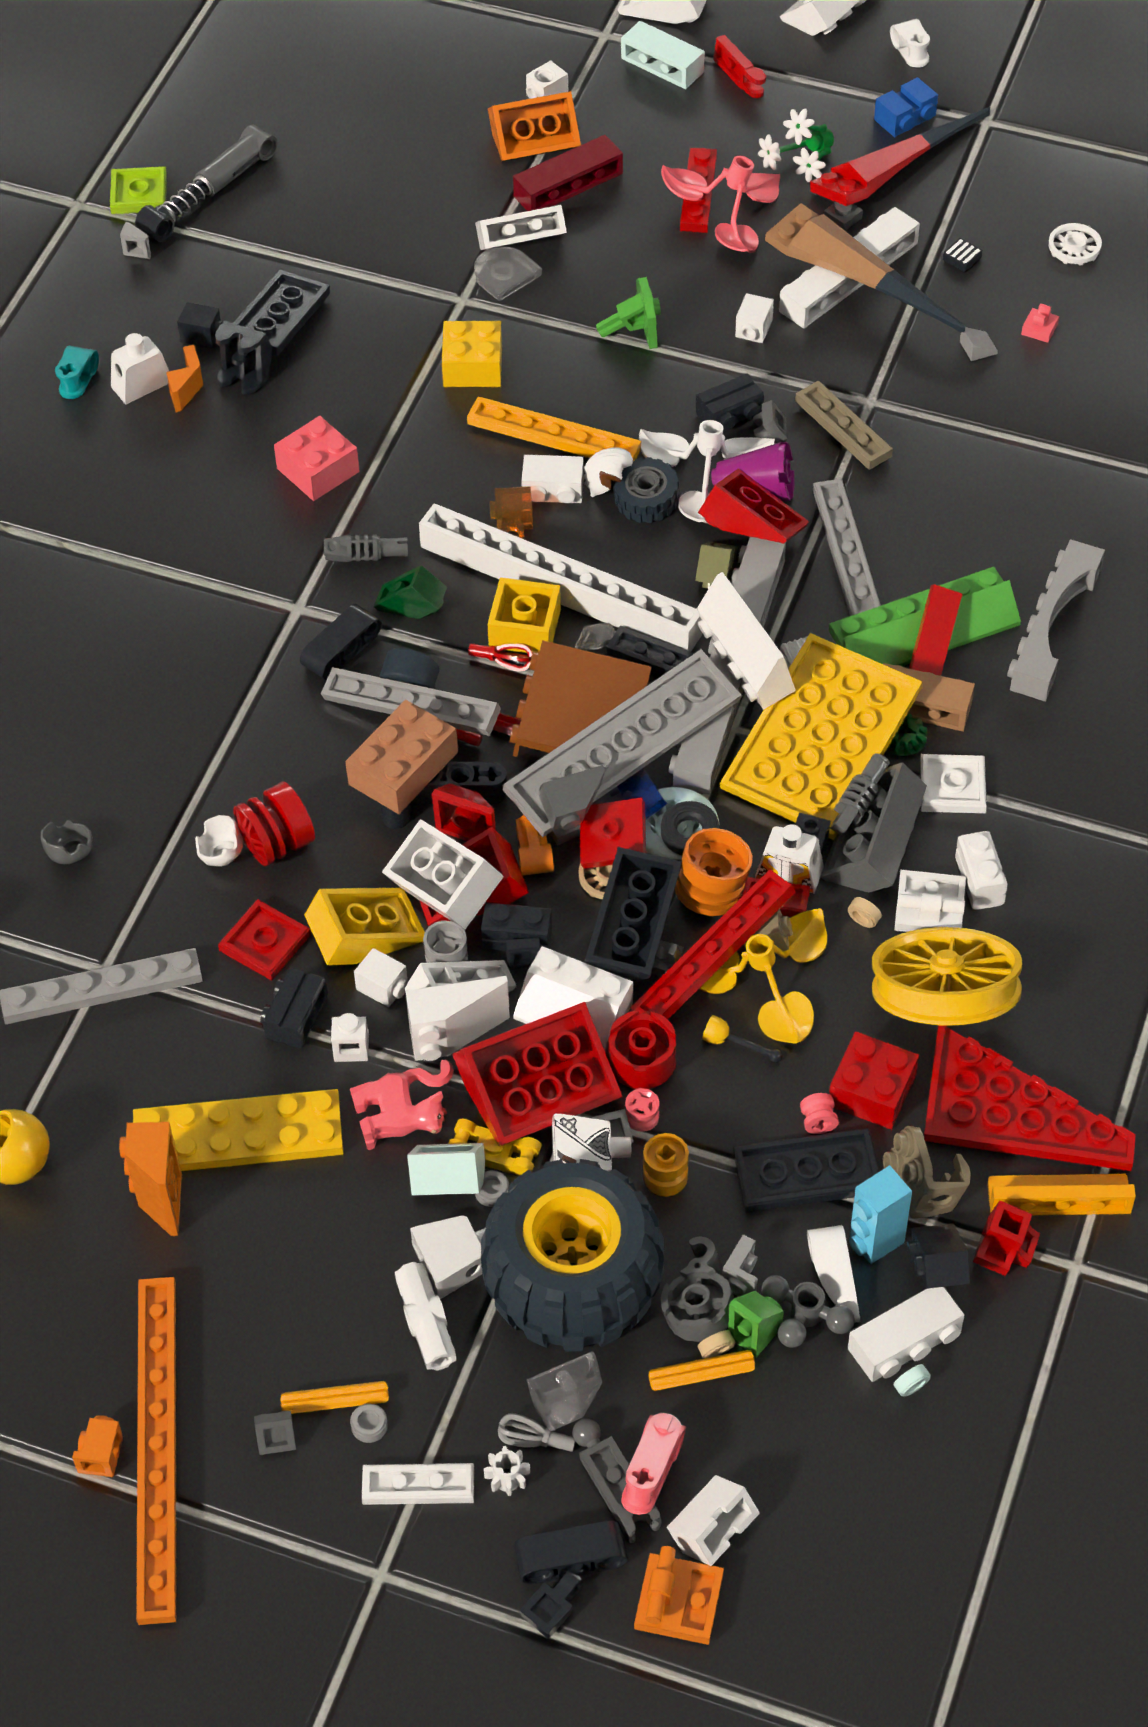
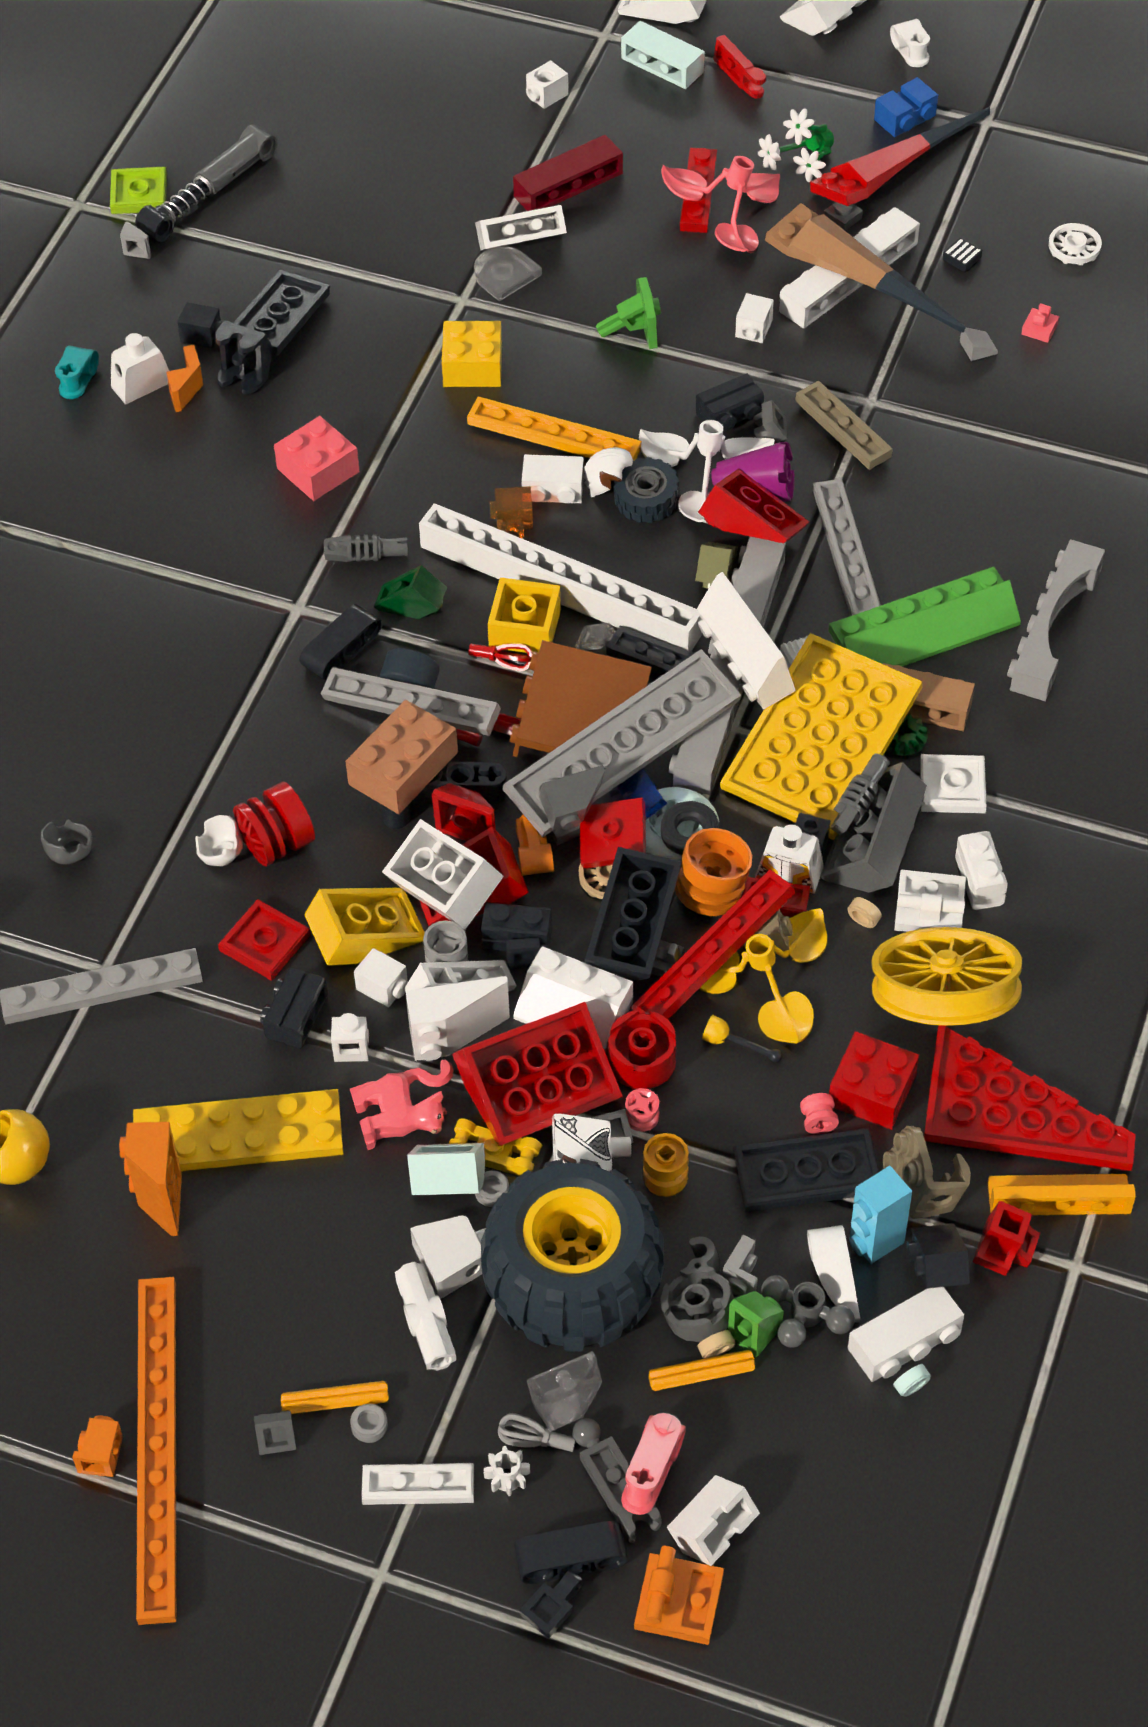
orange slope [488,91,581,161] -> none
red tile [909,584,963,676] -> none

